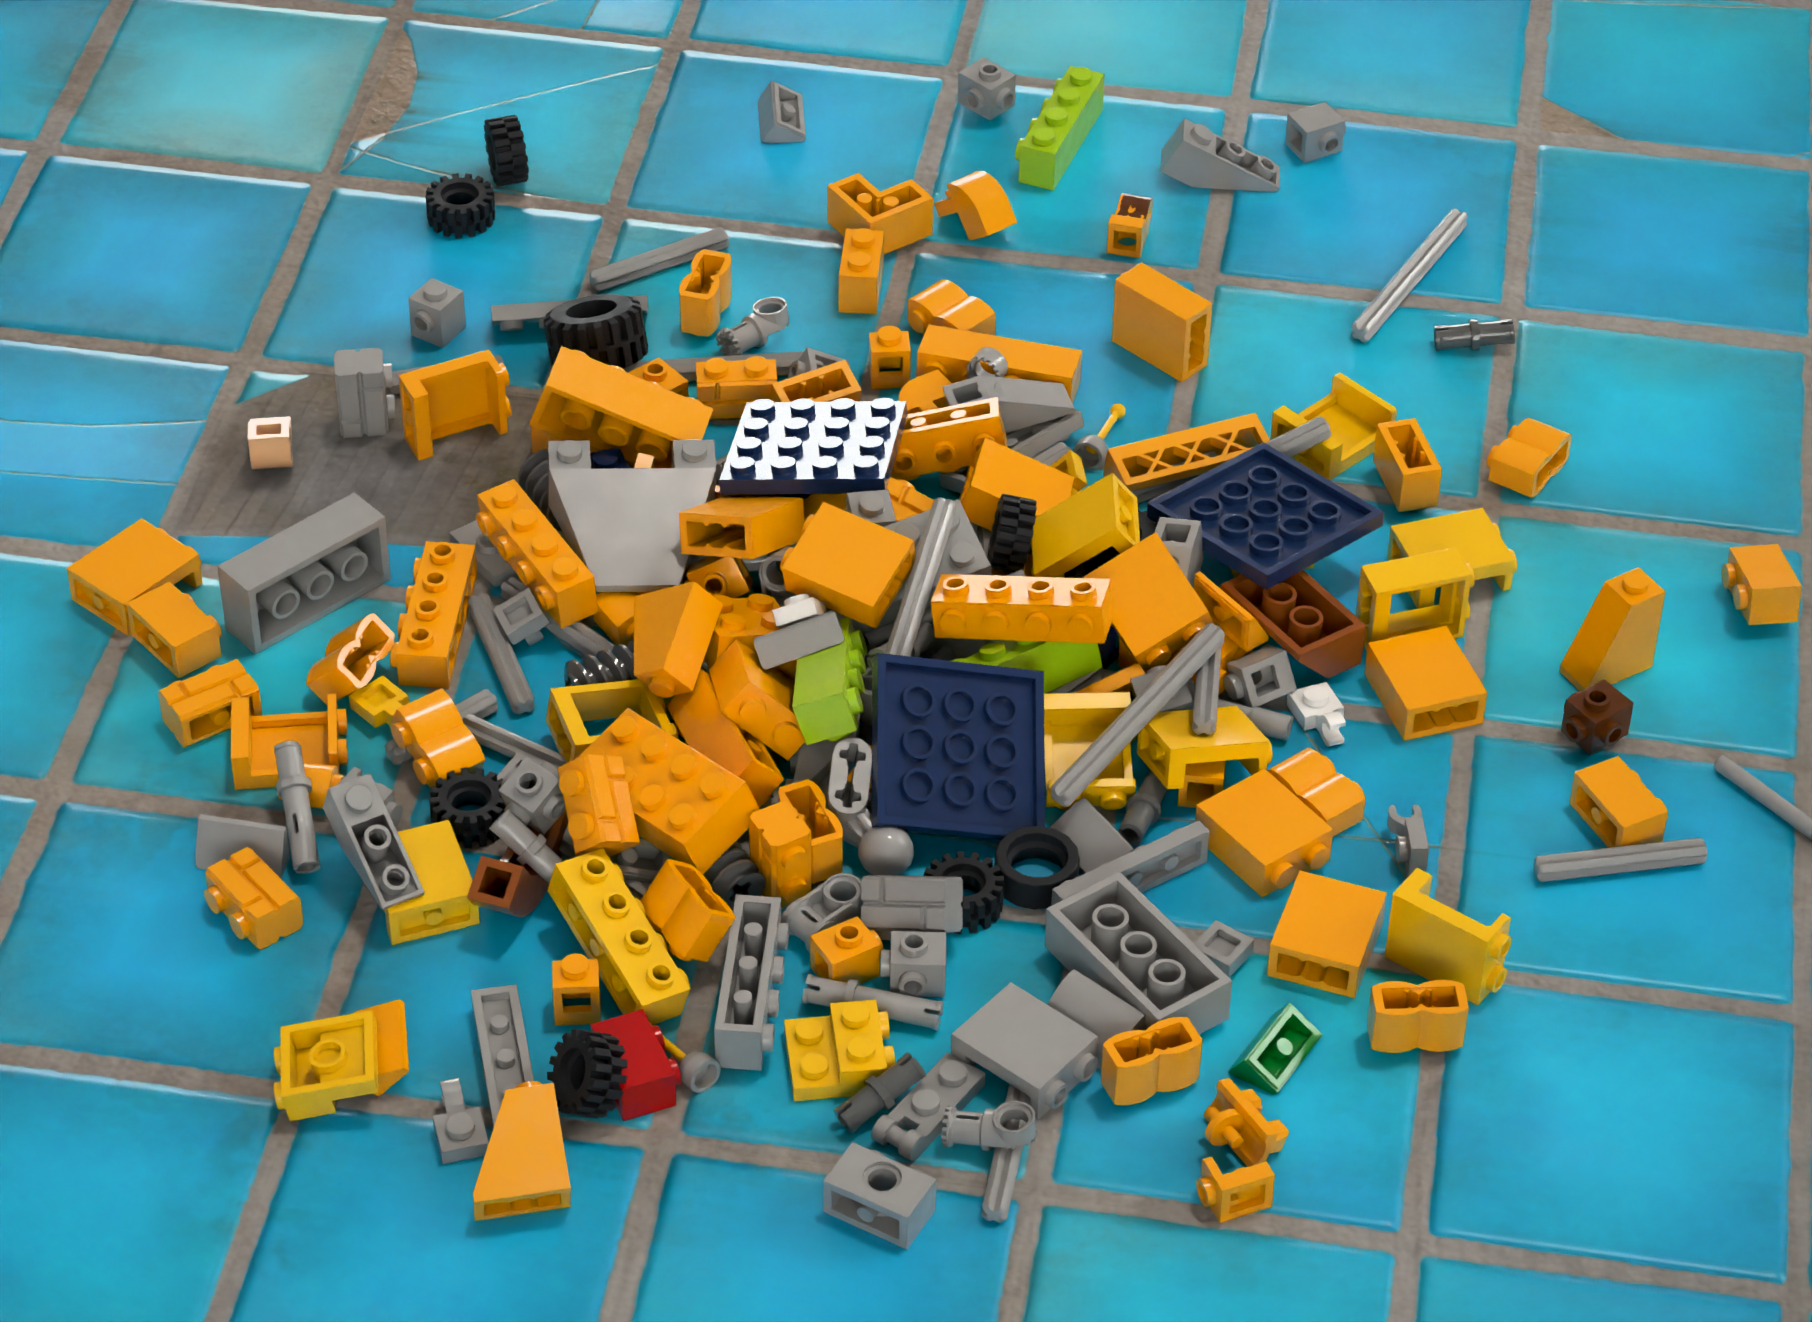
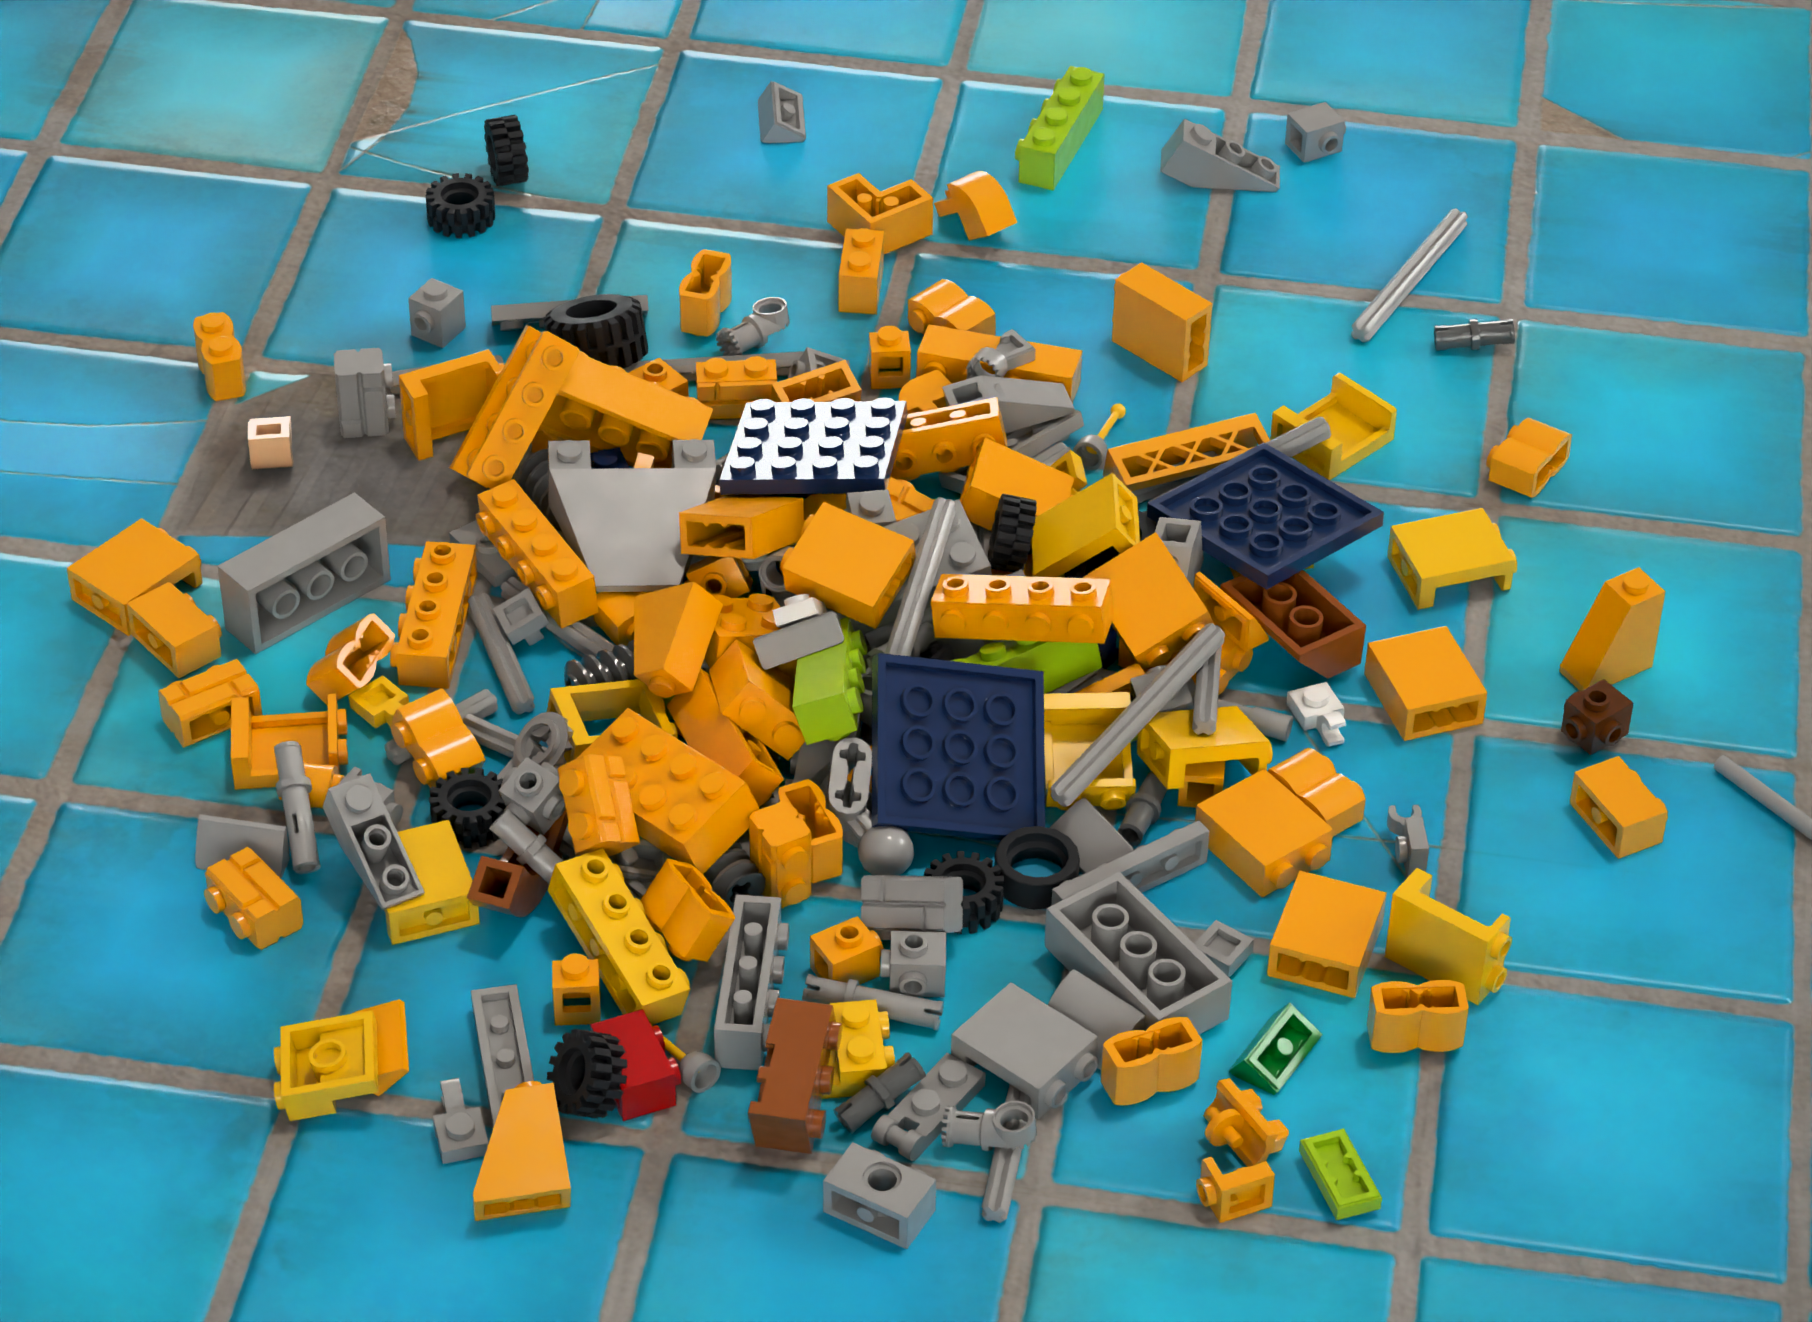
light grey axle [589,227,729,292] -> none
light grey piece [781,873,863,953] -> none
light grey brick [958,57,1016,120] -> none
light orange leg [1107,193,1153,258] -> none
light grey brick [1224,644,1297,707] -> none
yellow window [1356,548,1475,651] -> none
light orange brick [1373,418,1442,512] -> none
light grey axle [1534,838,1708,882] -> none
light orange brick [1721,544,1802,625] -> none
none -> light orange brick [193,312,246,401]
none -> light orange fence [449,325,580,489]
none -> light grey gear [513,712,574,767]
none -> dark orange wedge [748,998,842,1154]
none -> light grey tile [996,329,1036,371]
none -> lime plate [1299,1128,1382,1221]

